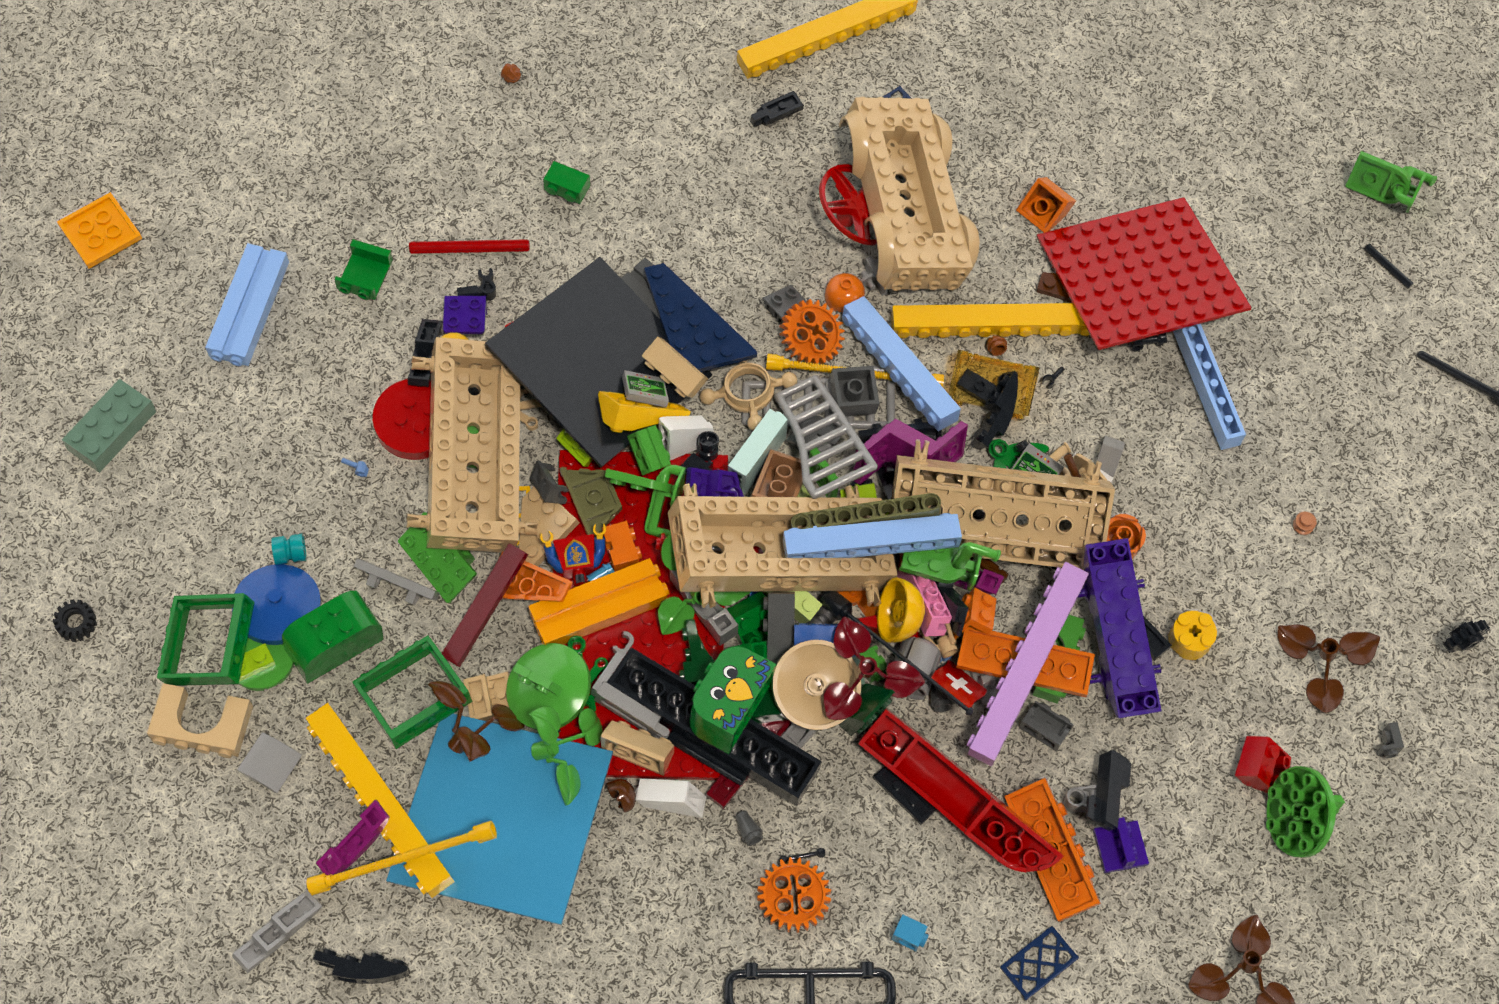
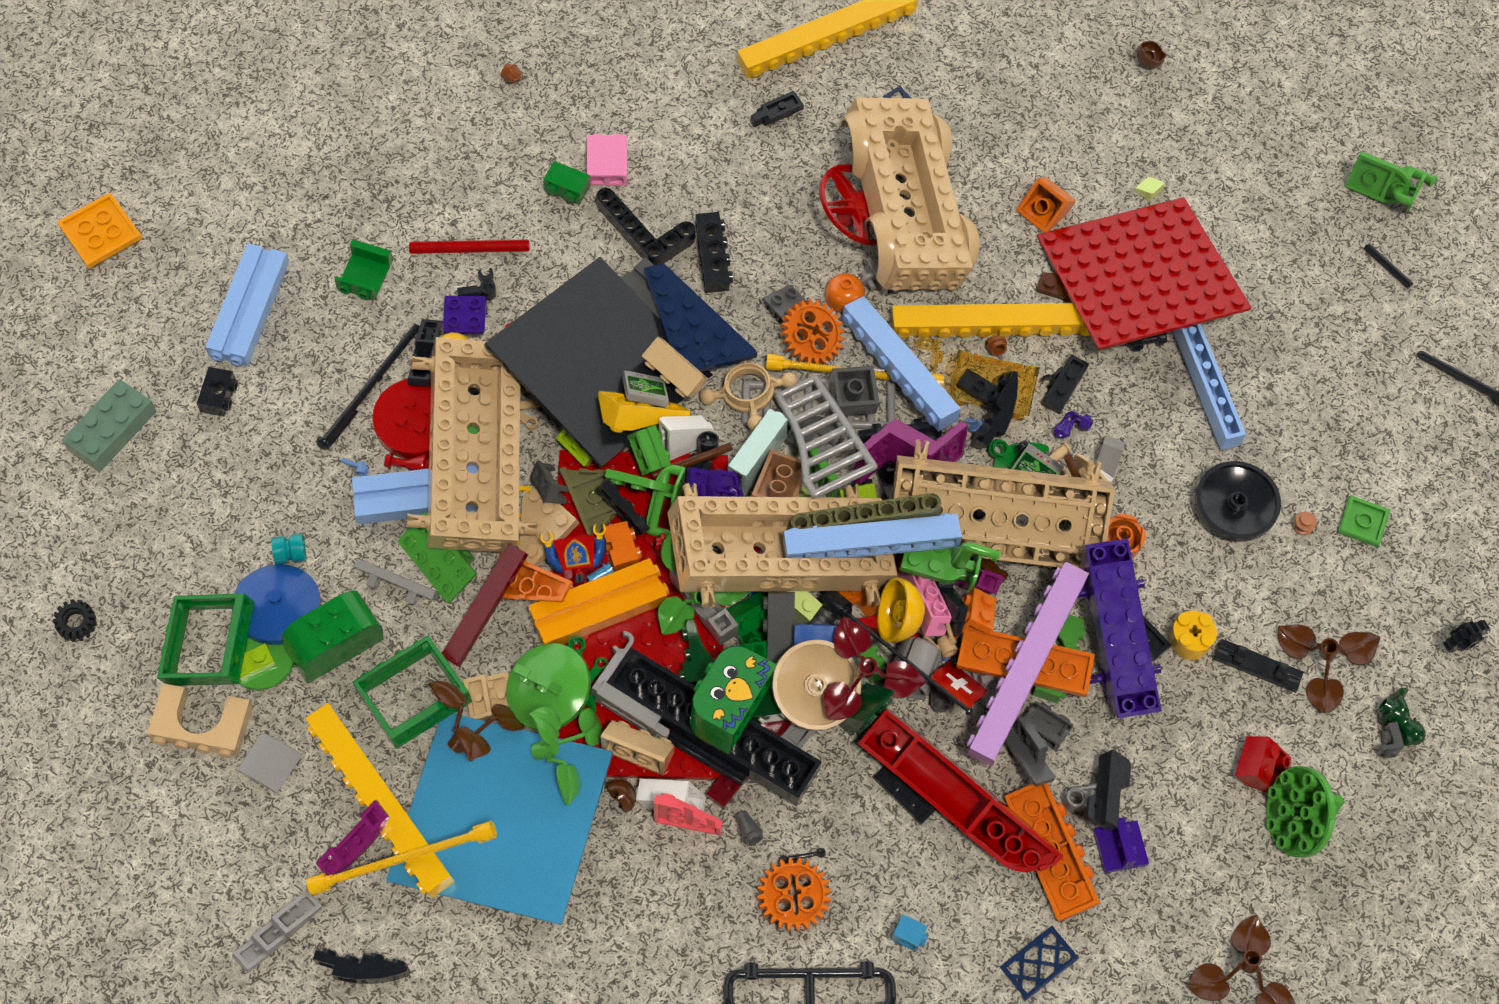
none -> black brick [197,367,238,417]
none -> black bar [316,324,420,450]
none -> light blue brick [352,465,478,524]
none -> red piece [384,453,429,471]
none -> bright pink panel [587,134,627,186]
none -> black plate [595,480,650,537]
none -> black beam [597,188,696,265]
none -> reddish brown bar [651,442,733,480]
none -> coral plate [654,793,723,836]
none -> black brick [695,212,733,293]
none -> clear yellow bracket [916,337,944,373]
none -> medium blue hand [965,418,984,432]
none -> dark grey bracket [1005,716,1055,786]
none -> black plate [1042,354,1089,414]
none -> dark purple piece [1053,411,1094,439]
none -> yellowish green slope [1135,177,1165,202]
none -> reddish brown hair [1137,40,1166,69]
none -> black dish [1195,461,1281,541]
none -> black hinge [1213,639,1304,693]
none -> bright green tile [1337,495,1390,548]
none -> dark green animal [1378,688,1426,746]

